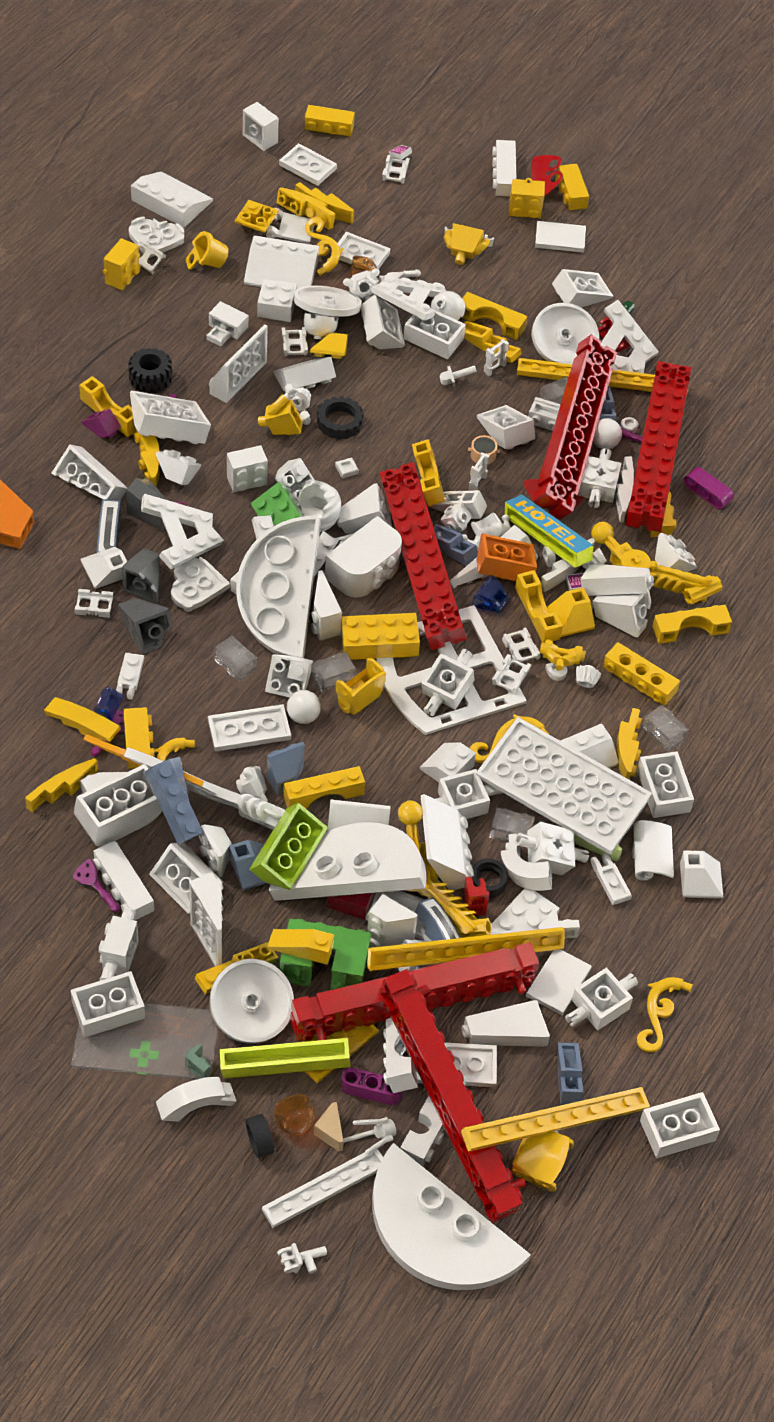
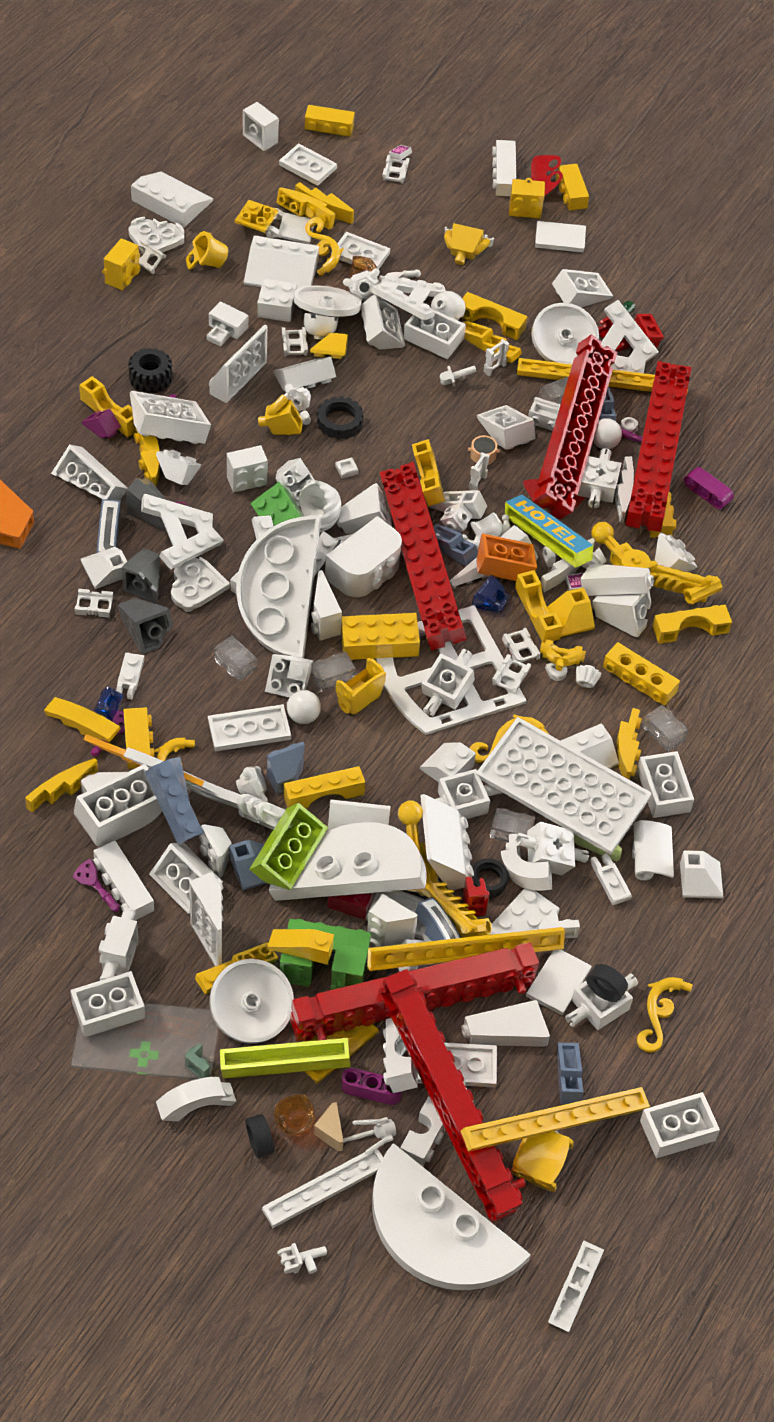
none -> white slope [548,1241,604,1332]
none -> black tyre [586,964,628,1002]
none -> red hinge [634,314,664,348]

